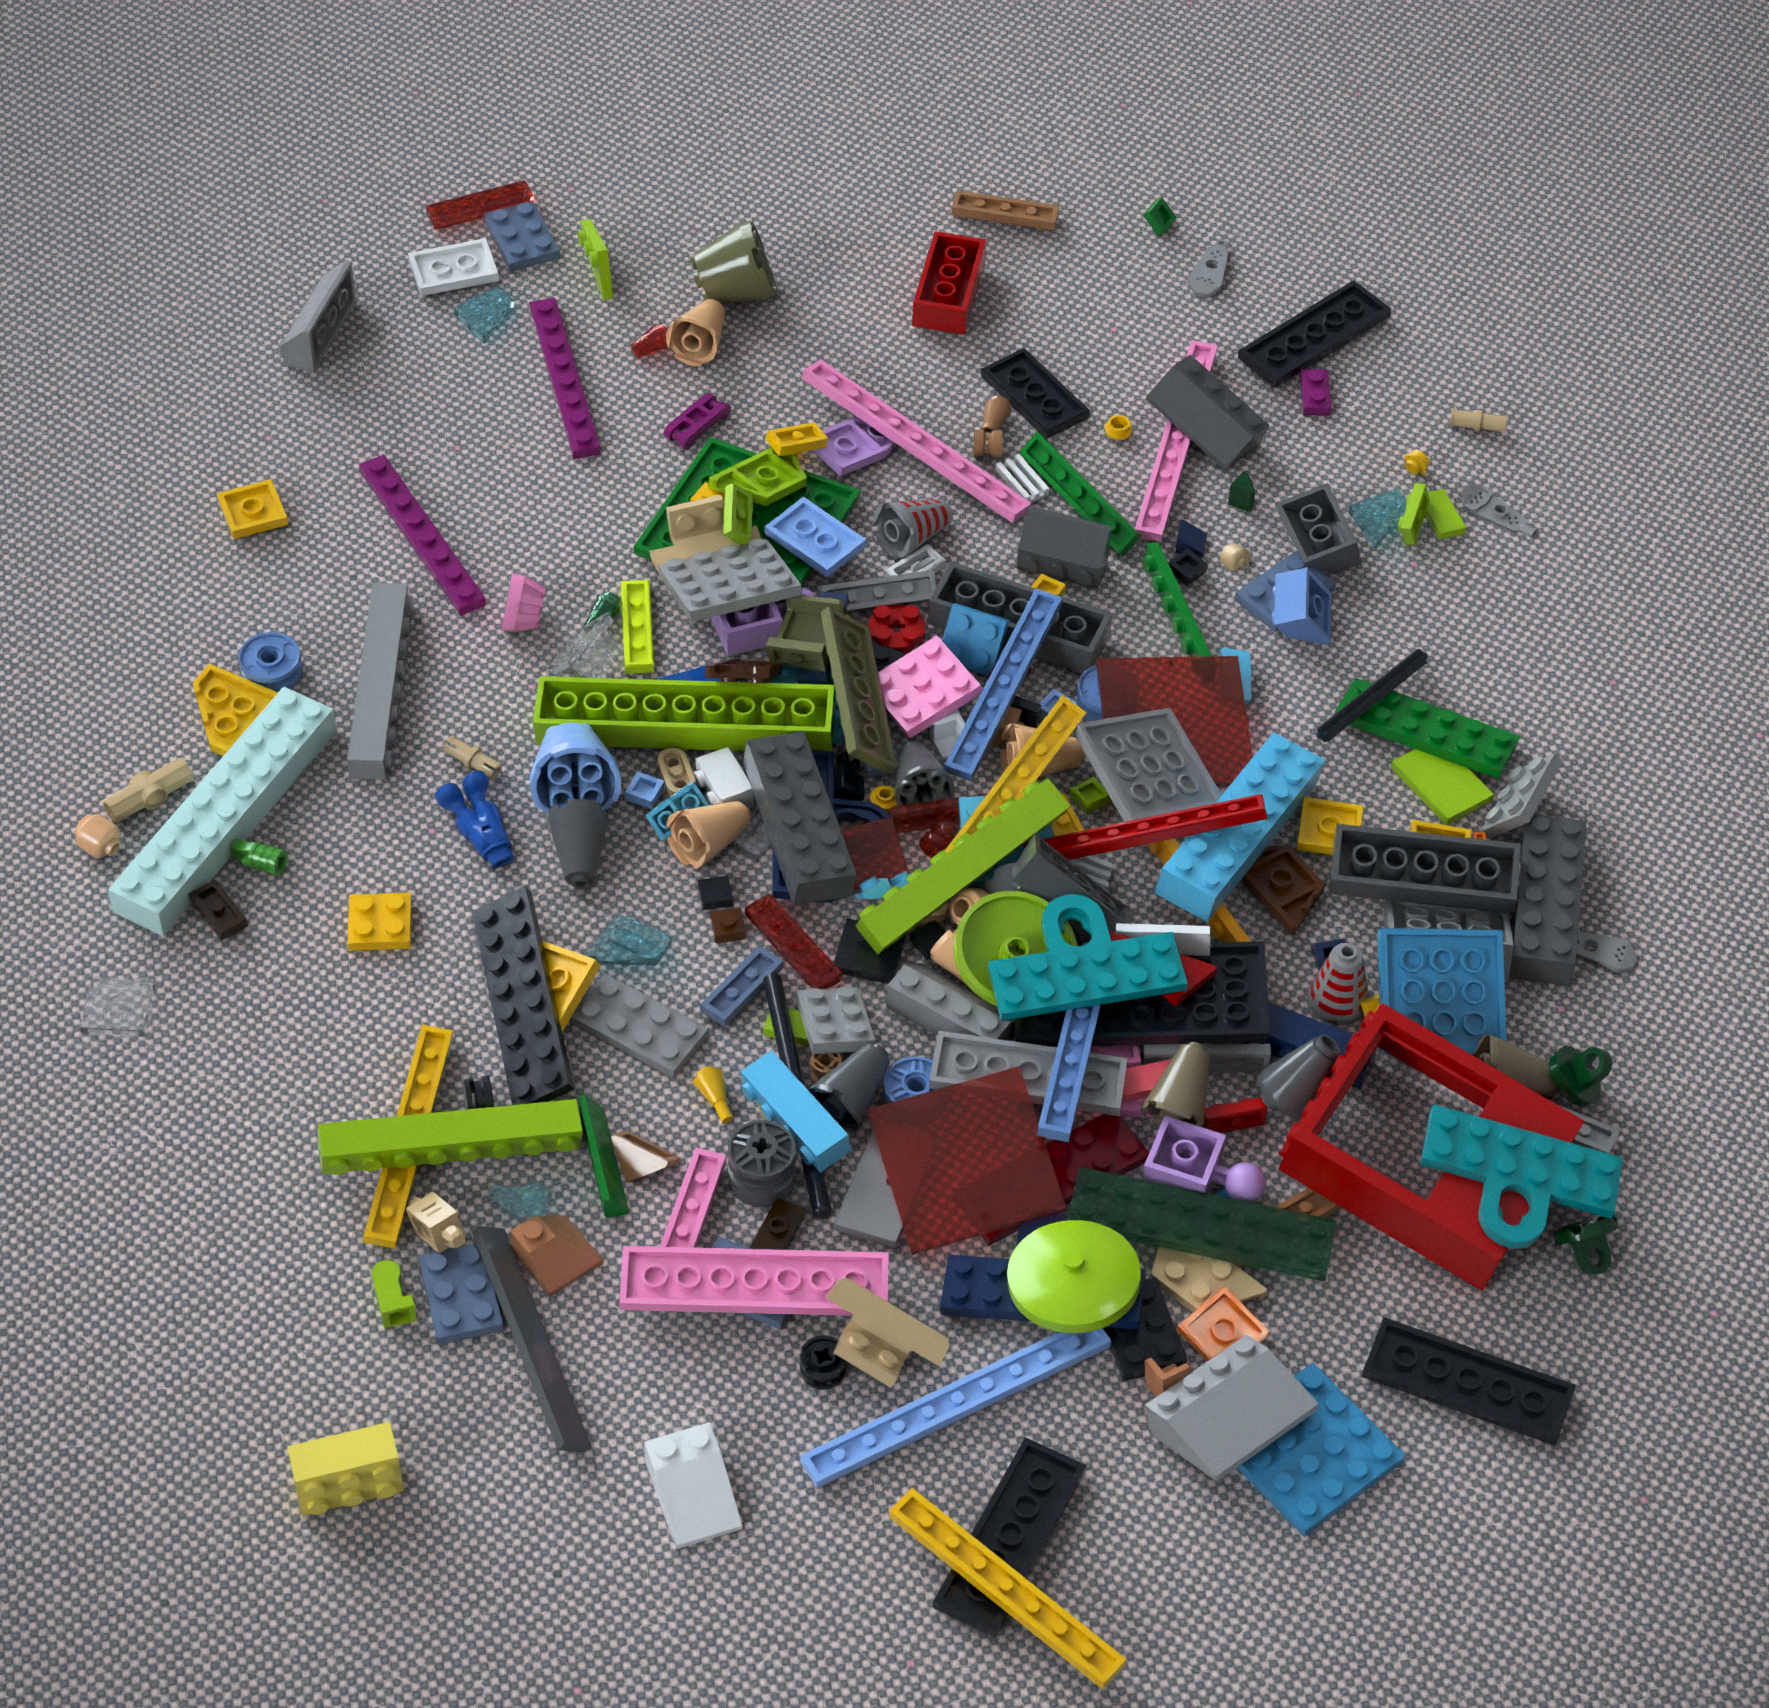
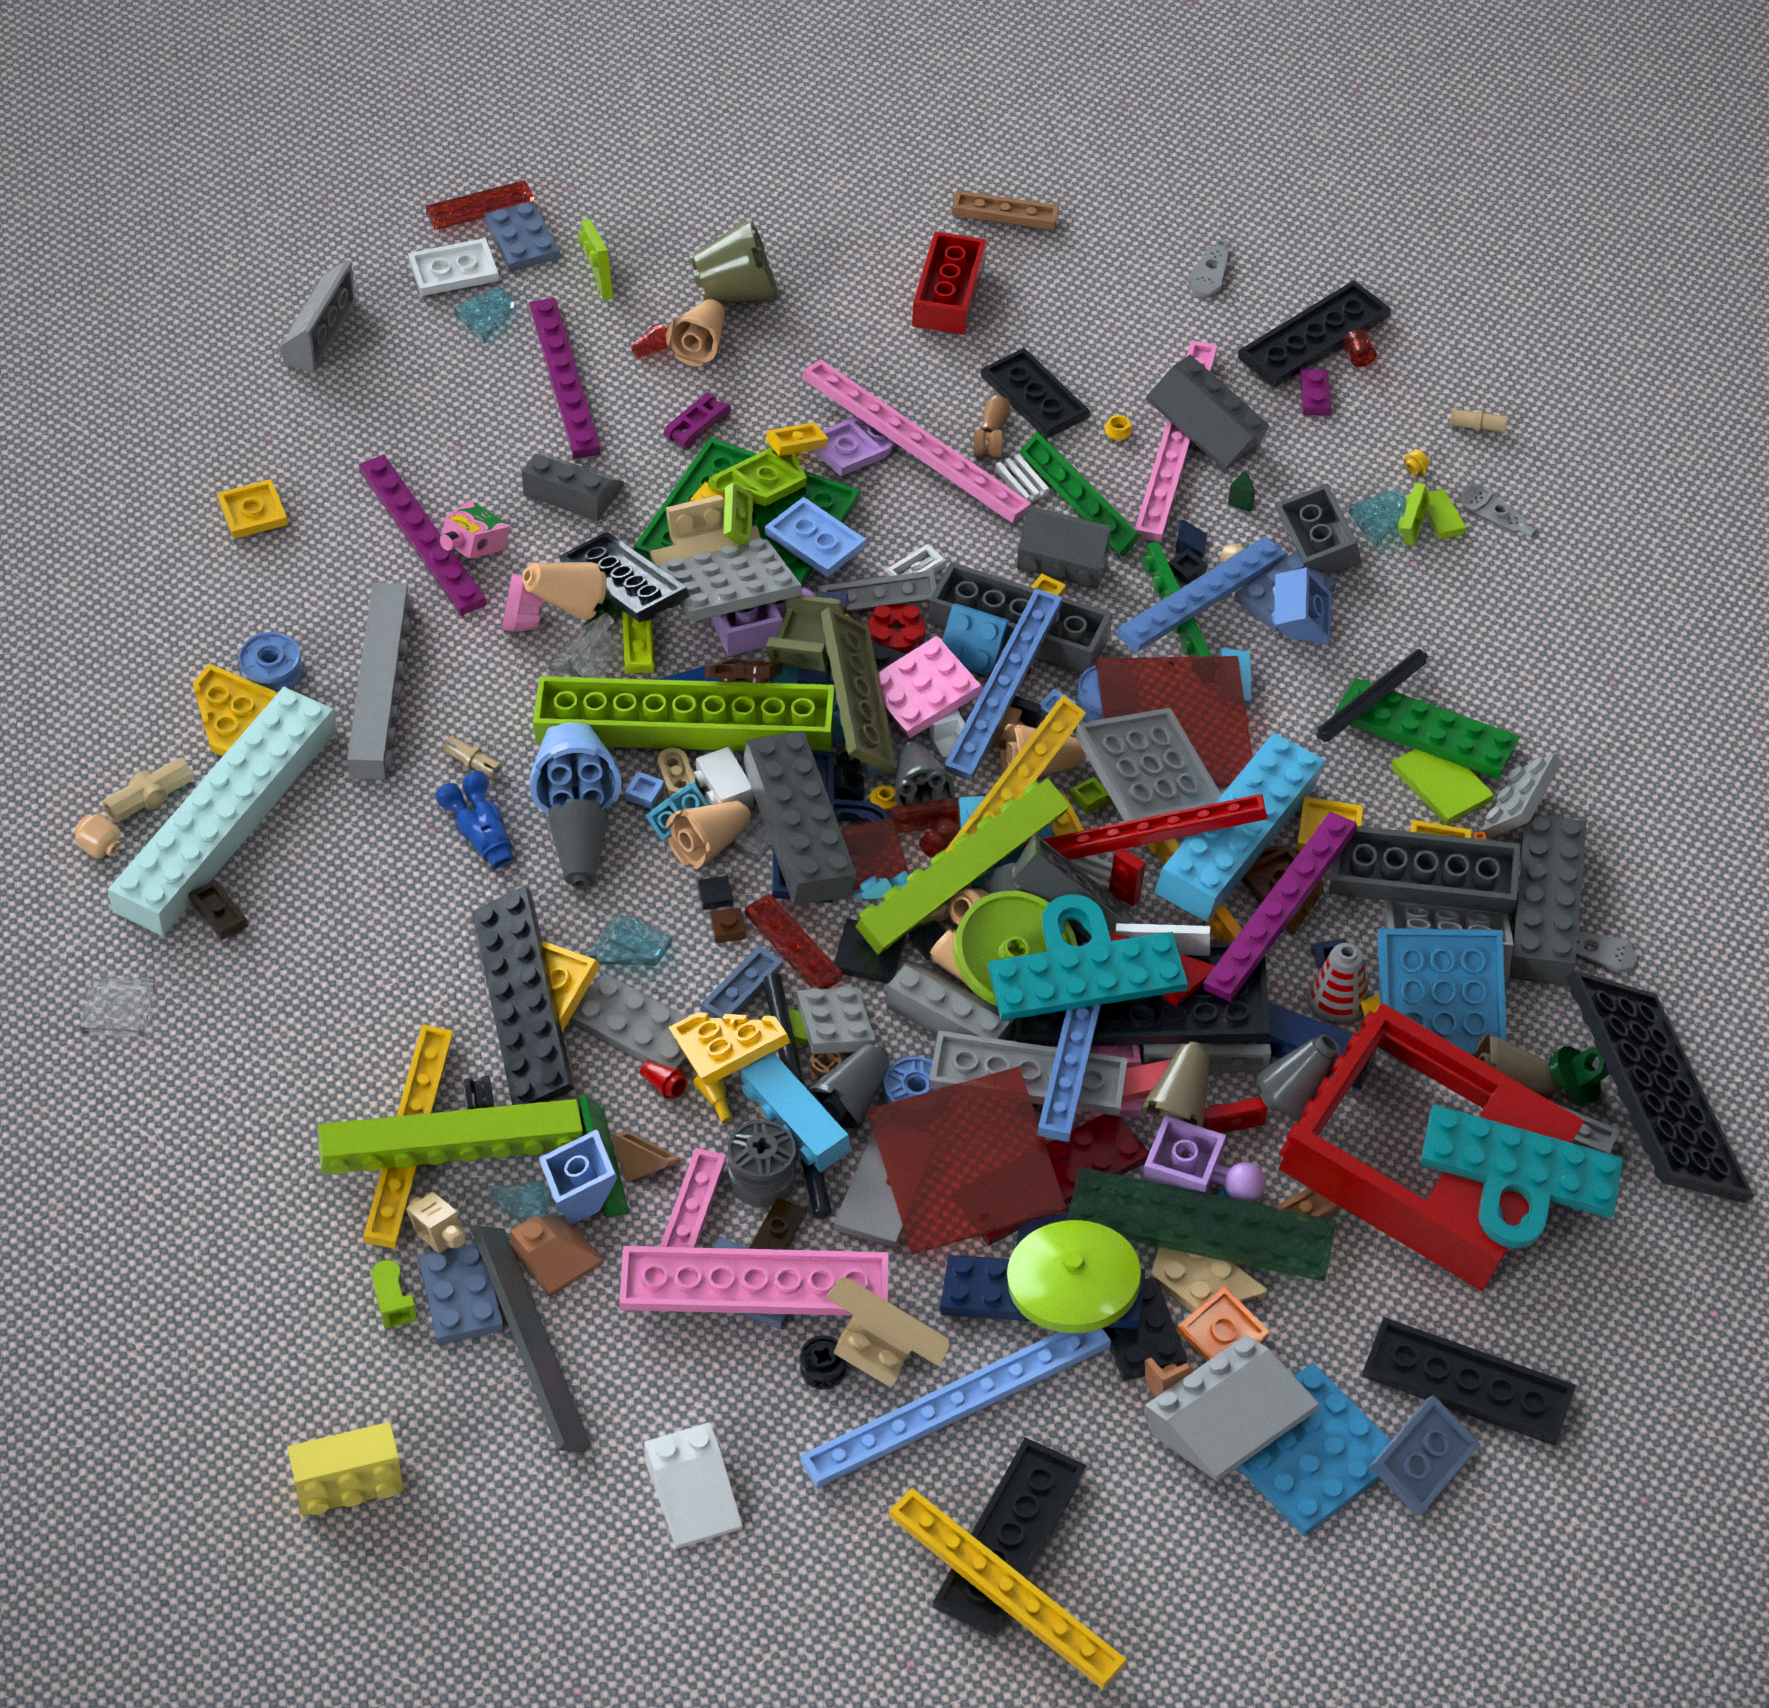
bright green hinge [230,839,288,876] -> none
yellow plate [348,892,412,951] -> none
light grey cone [873,499,953,558] -> none
green plate [1143,197,1177,235] -> none
dark green tile [1553,1215,1619,1275] -> none
none -> bright pink torso [440,500,510,558]
none -> dark grey slope [522,453,624,521]
none -> light nougat cone [522,562,607,620]
none -> medium blue slope [539,1129,617,1226]
none -> black plate [559,532,689,623]
none -> red cone [640,1060,688,1099]
none -> yellow plate [669,1013,790,1087]
none -> red plate [1109,847,1146,907]
none -> medium blue plate [1116,536,1286,653]
none -> magenta plate [1203,812,1357,1002]
none -> clear red wheel [1343,329,1377,367]
none -> sand blue plate [1369,1395,1481,1516]
none -> black plate [1566,970,1754,1203]

